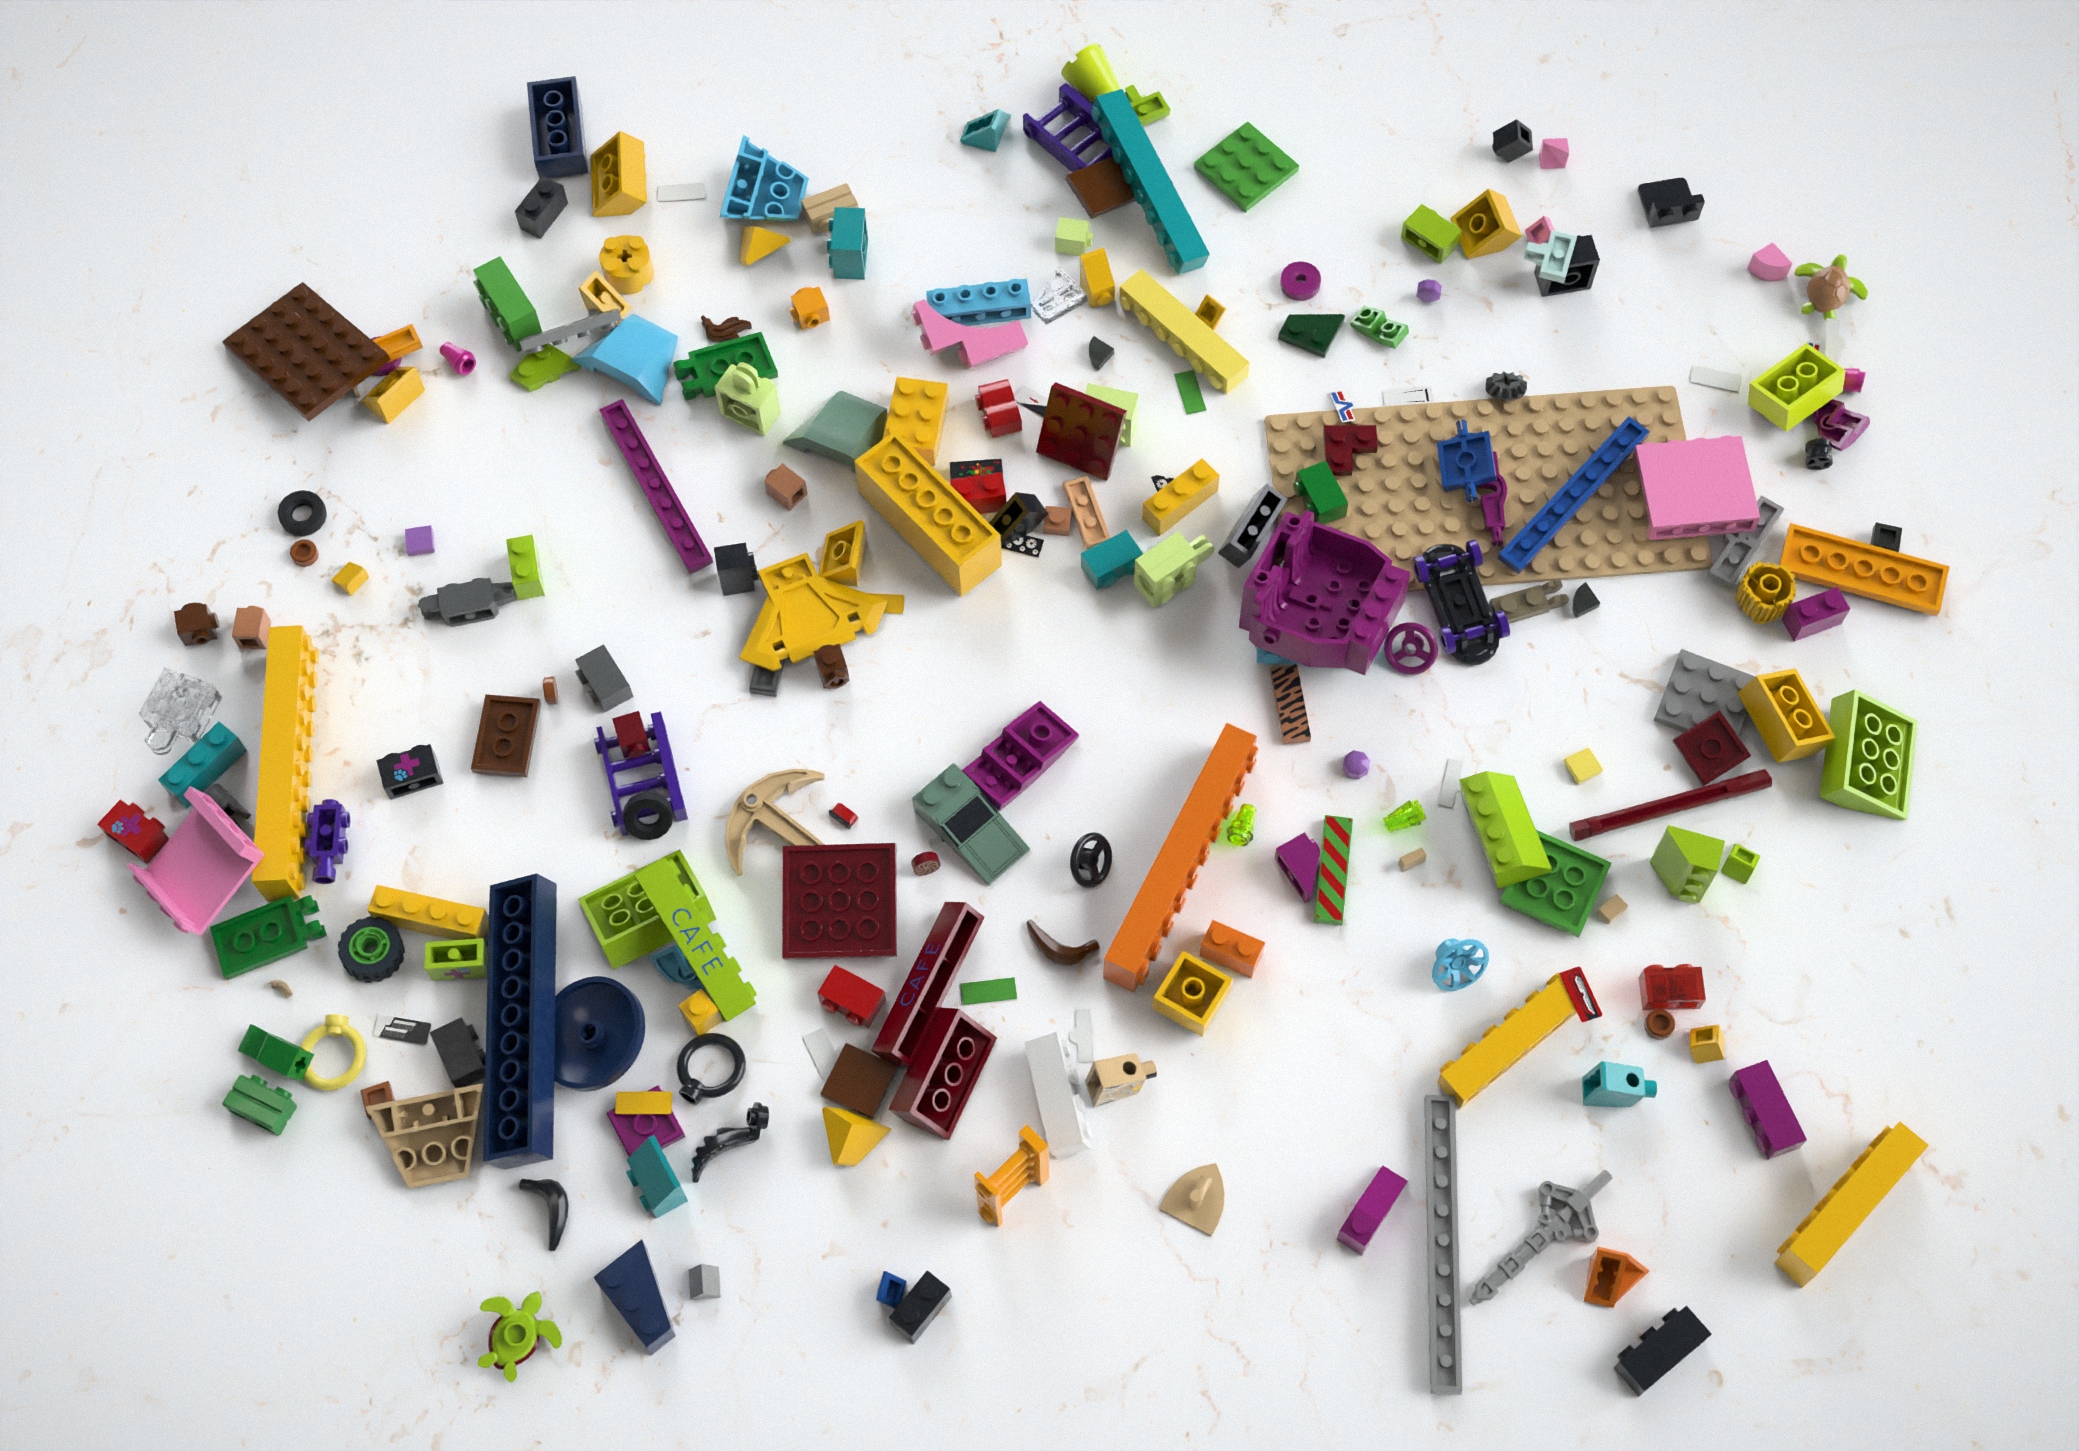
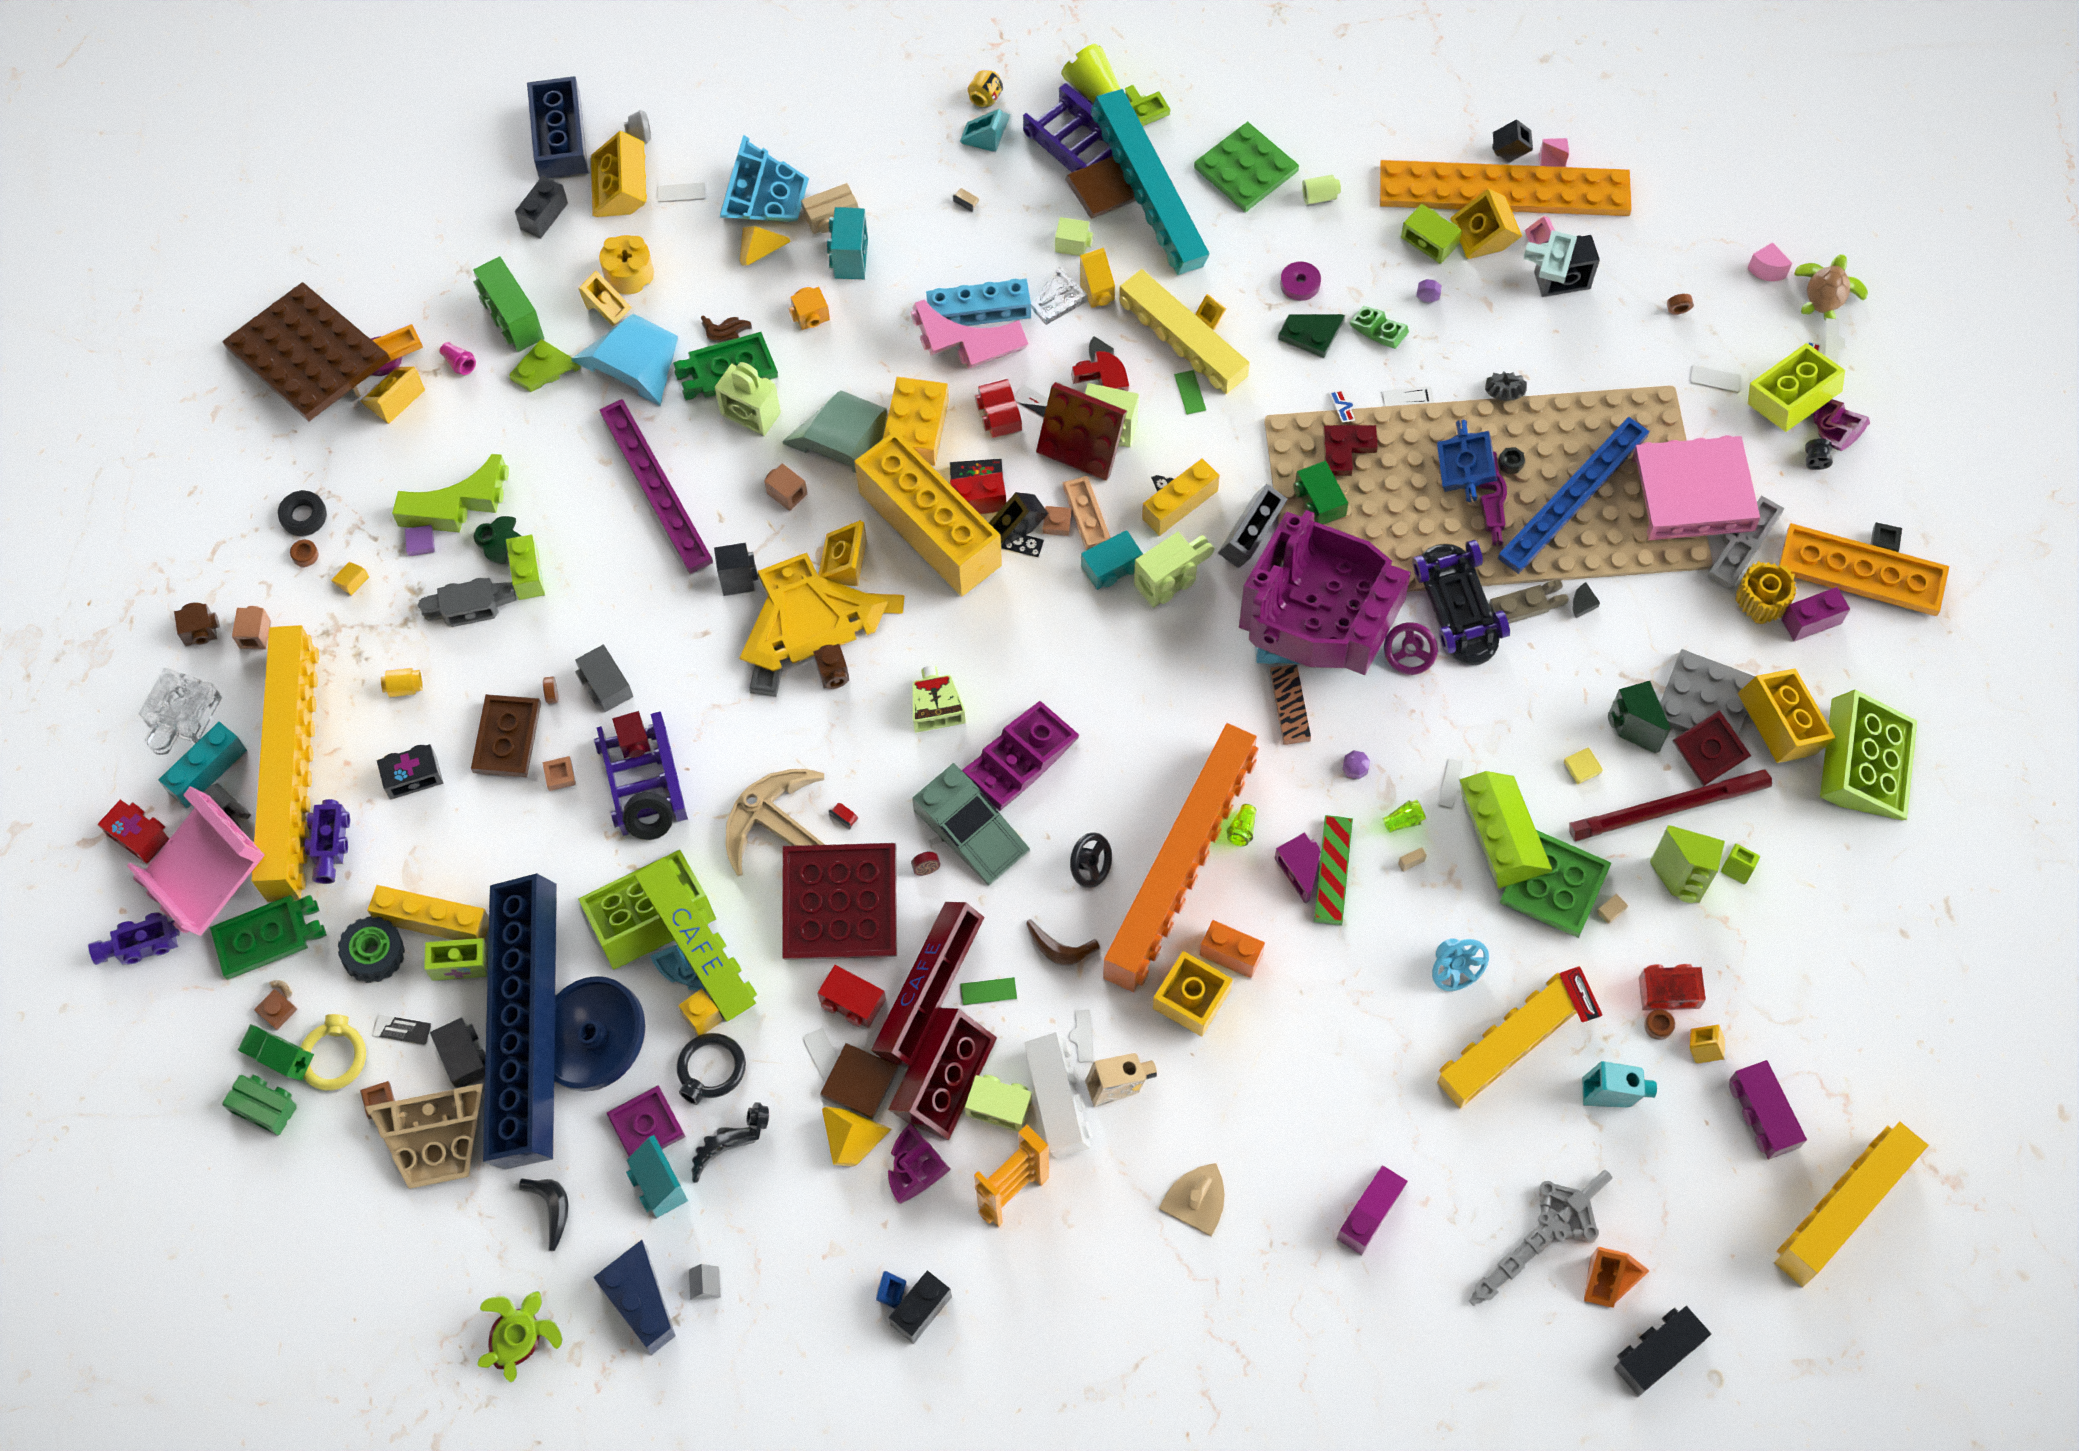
light grey plate [518,308,622,354] -> none
yellow sticker [615,1091,673,1114] -> none
light grey plate [1424,1094,1462,1395] -> none
black bracket [1637,177,1705,228] -> none
dark pink cone [1843,368,1866,394] -> none
none -> dark purple brick [88,912,180,965]
none -> dark orange plate [254,989,297,1030]
none -> yellow brick [381,668,423,697]
none -> lime arch [392,454,509,533]
none -> dark green plate [473,516,522,564]
none -> nougat plate [542,756,576,791]
none -> light grey cone [624,110,651,144]
none -> magenta brick [888,1122,951,1204]
none -> yellowish green torso [913,665,966,733]
none -> piece [953,188,979,212]
none -> yellowish green brick [965,1074,1032,1132]
none -> yellow head [967,70,1003,107]
none -> red brick [1071,351,1129,391]
none -> yellowish green brick [1302,174,1341,205]
none -> light orange plate [1380,160,1632,216]
none -> pearl dark grey tile [1498,447,1525,474]
none -> dark green slope [1608,681,1671,753]
none -> dark orange tile [1666,293,1694,314]

